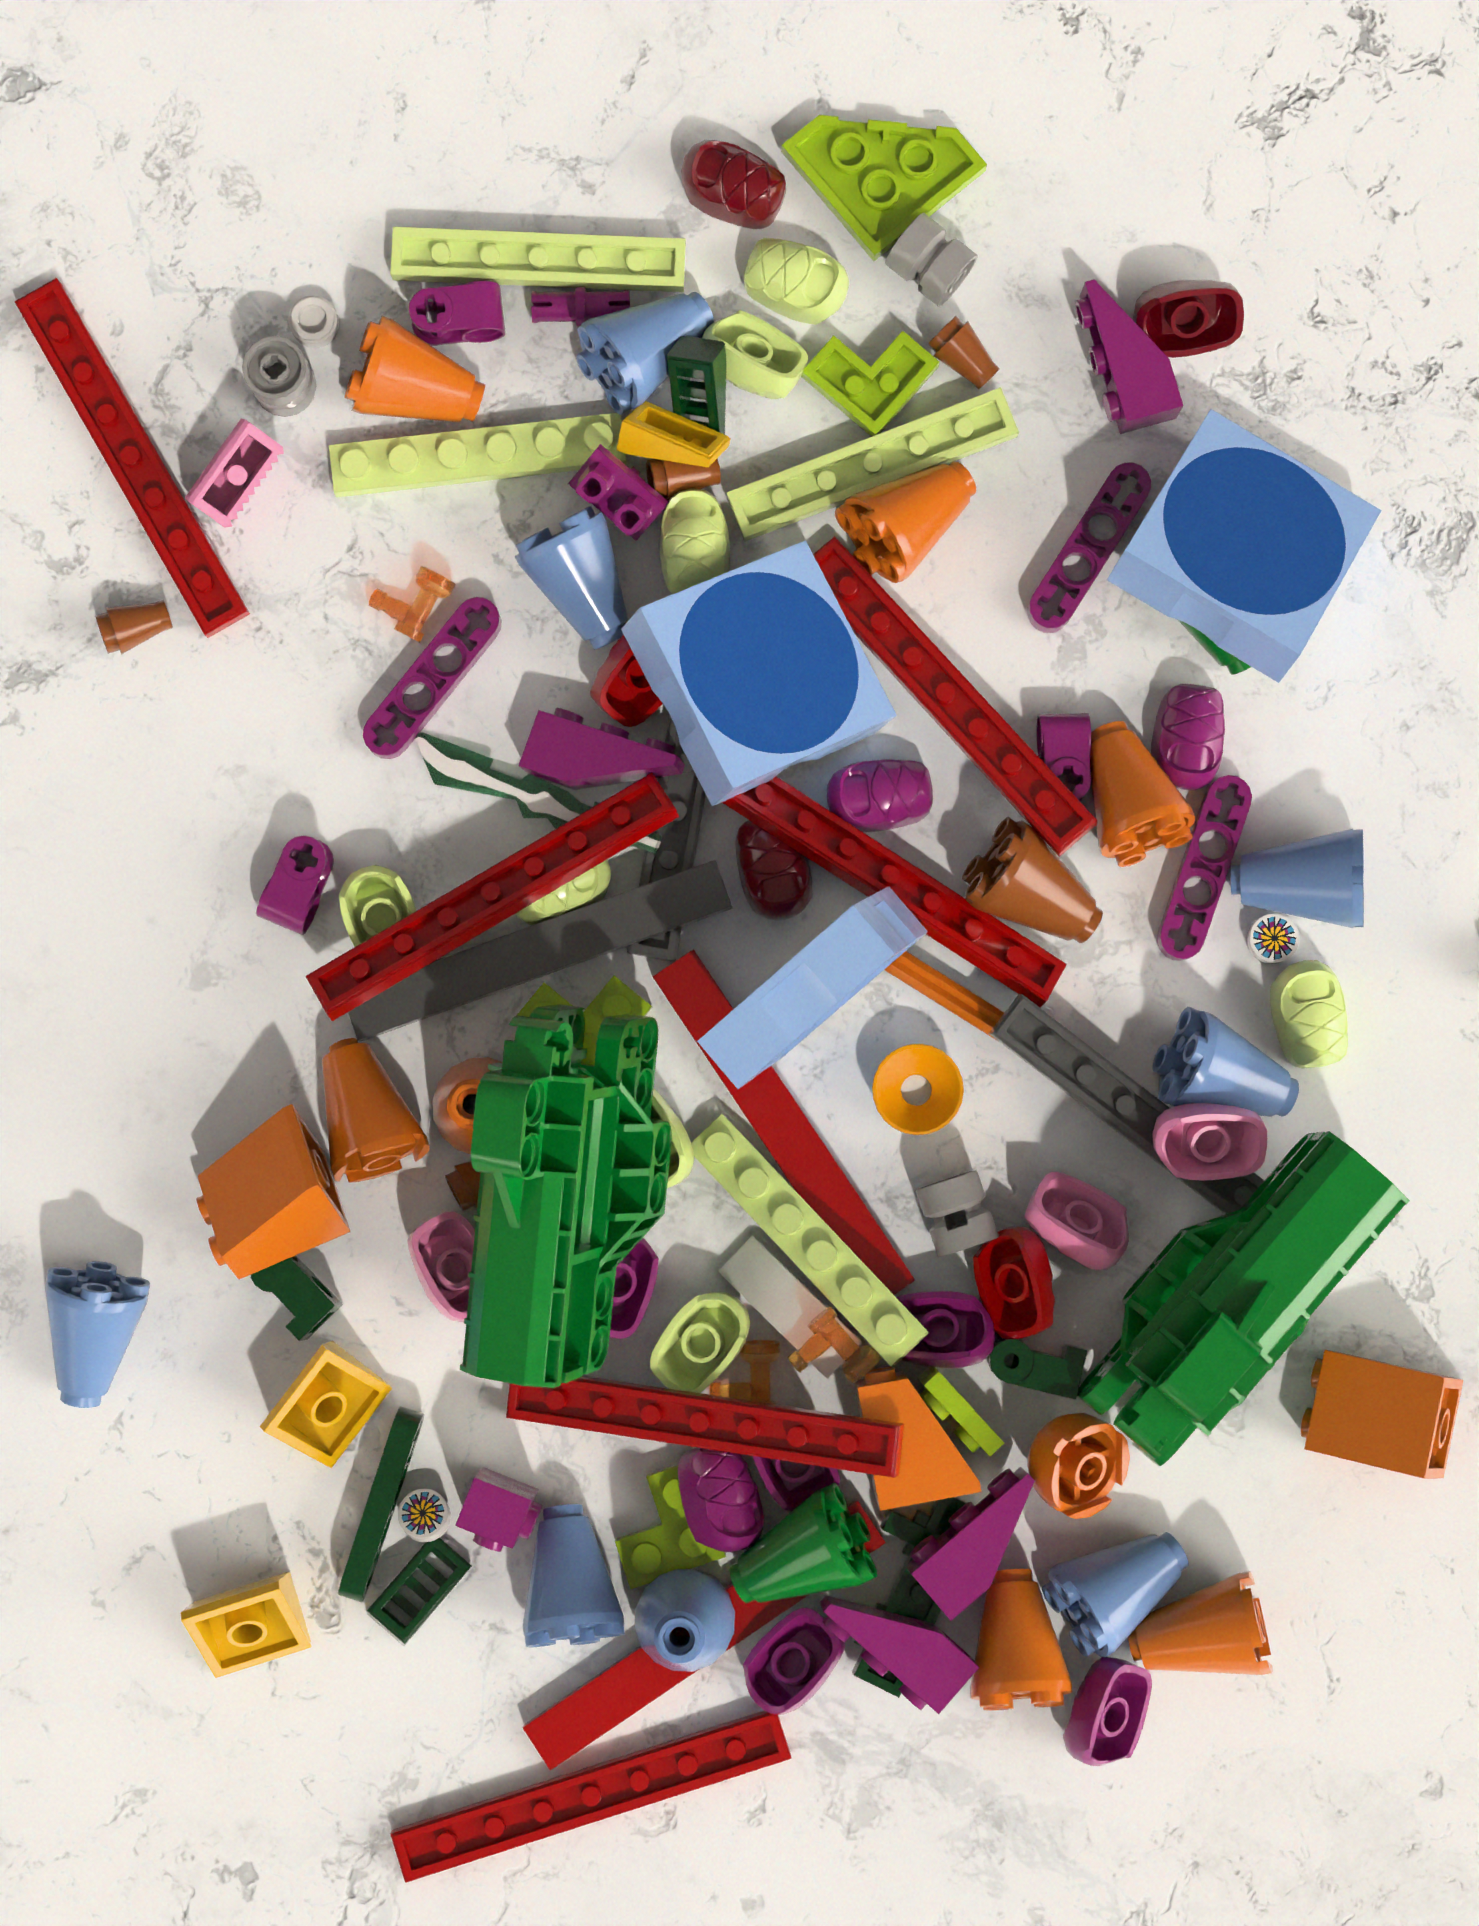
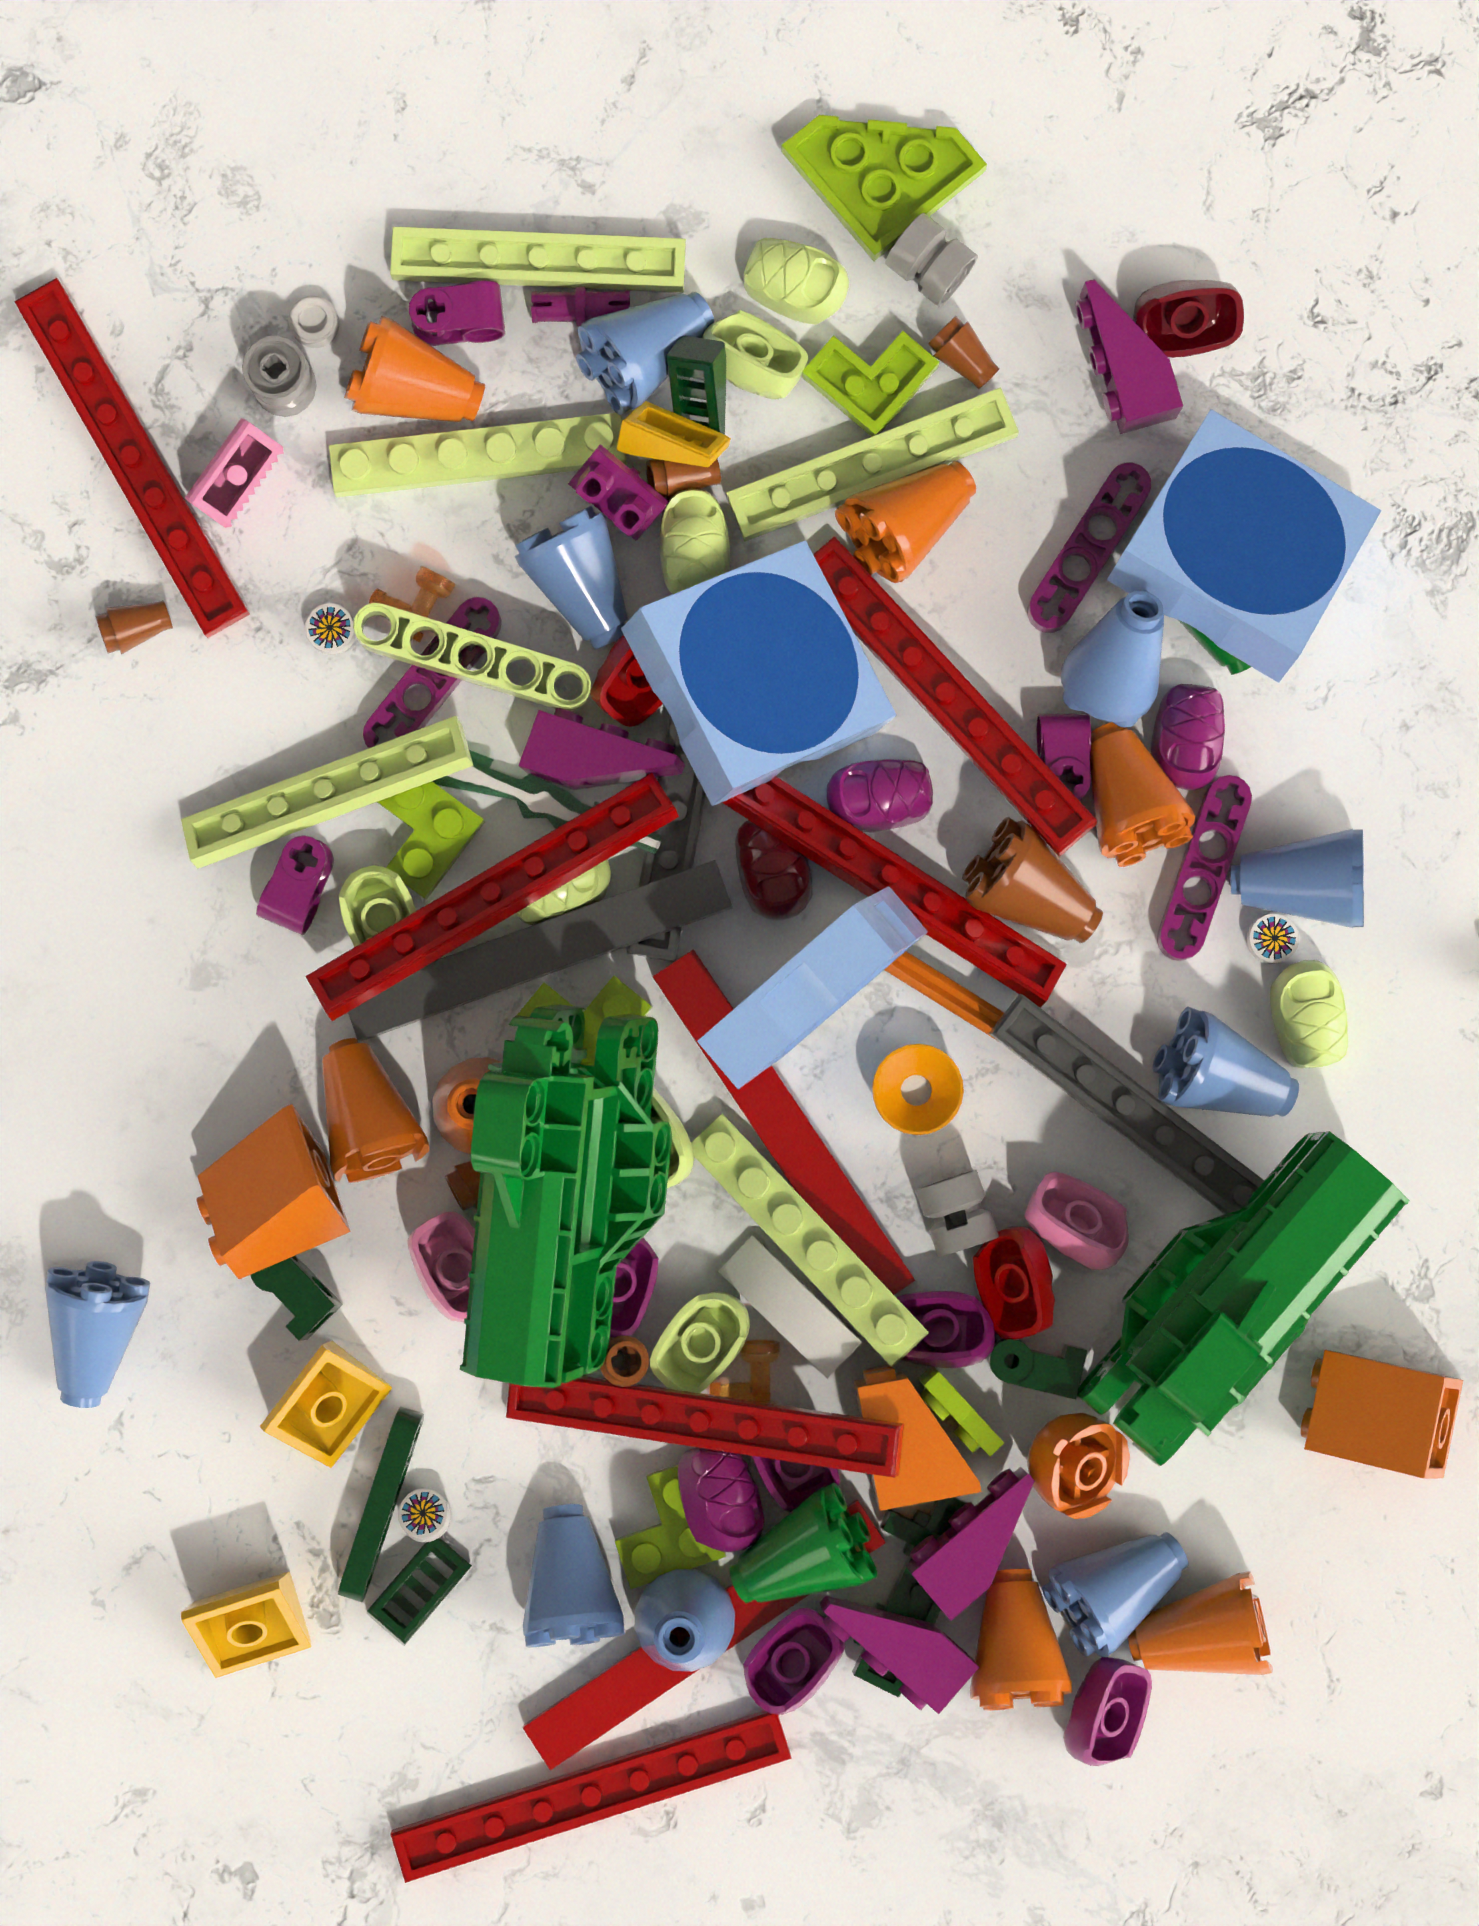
magenta brick [455,1467,543,1552] -> none
dark red piece [681,140,786,229] -> none
clear orange piece [787,1306,881,1384] -> none
bright pink piece [1152,1103,1267,1181] -> none
none -> yellowish green plate [181,716,473,869]
none -> tile [305,603,356,655]
none -> yellowish green beam [353,603,591,711]
none -> lime plate [377,781,485,900]
none -> dark orange cone [600,1335,649,1387]
none -> medium blue cone [1061,591,1164,728]

